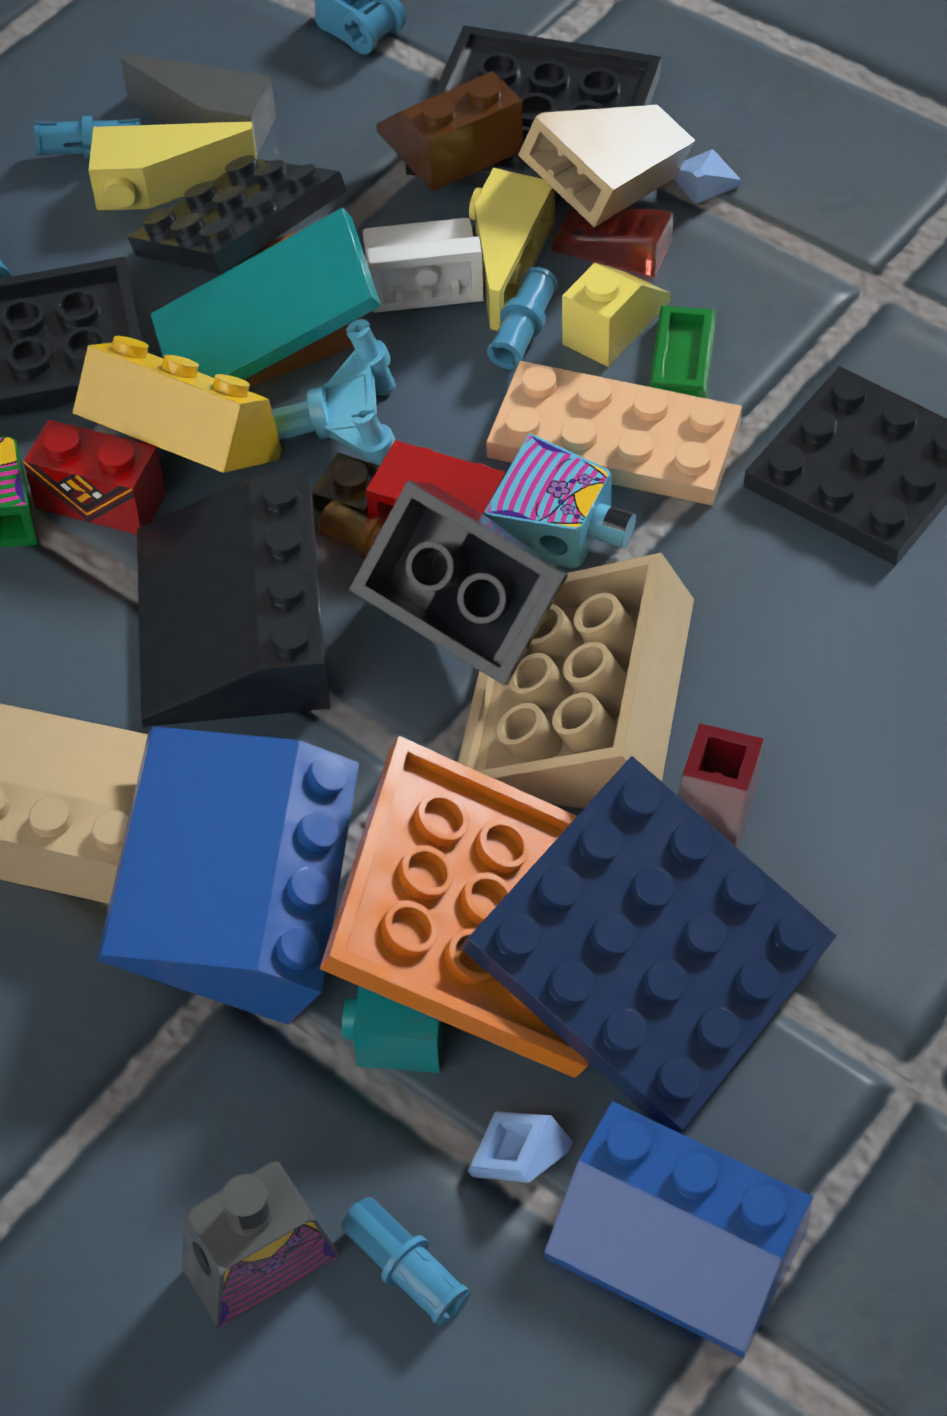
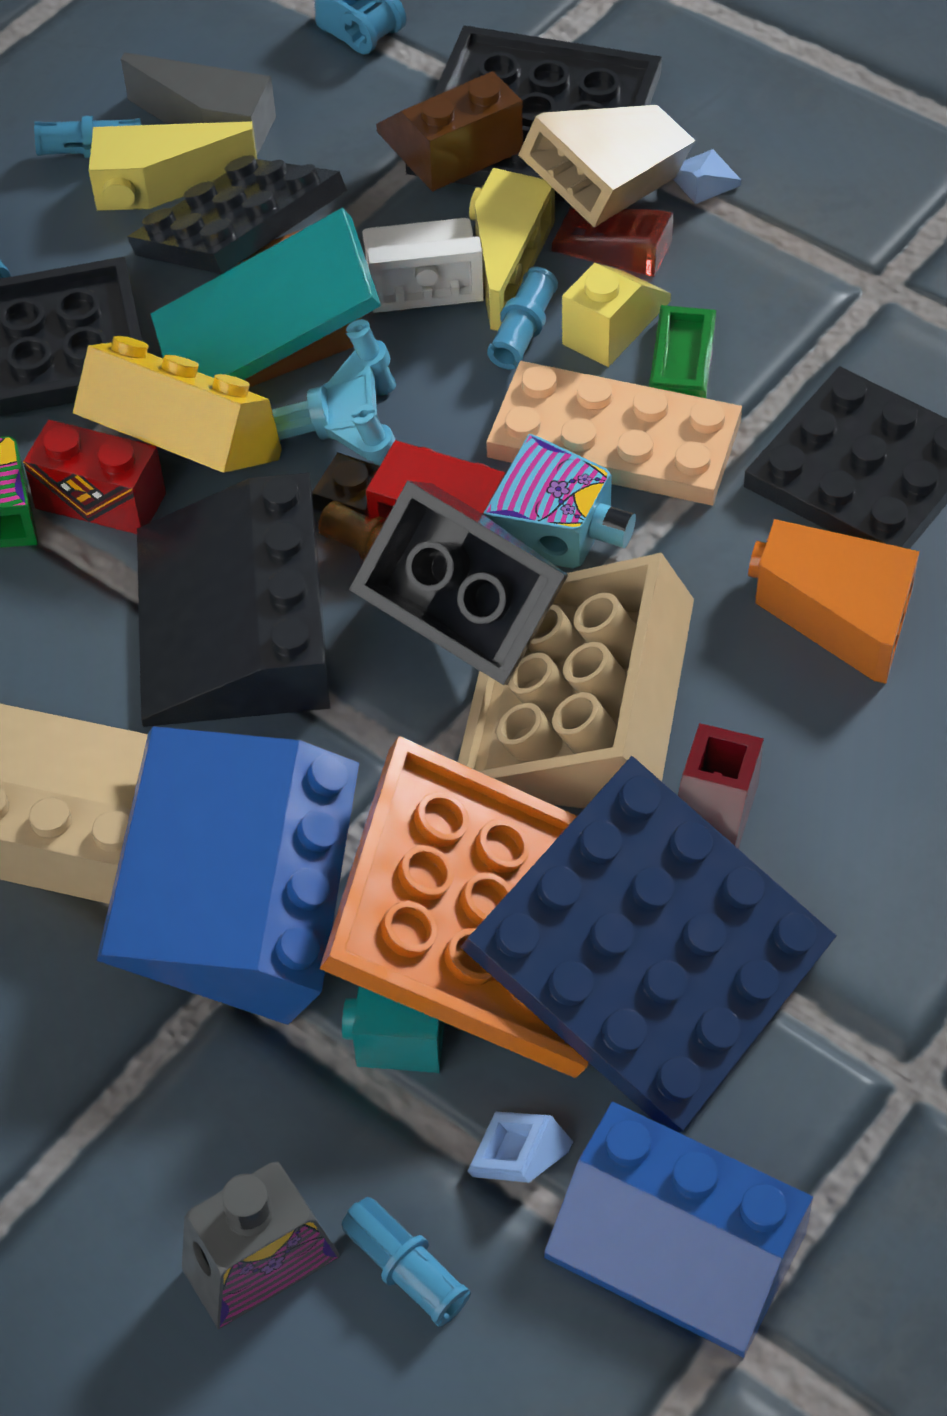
none -> orange slope [748,519,920,684]

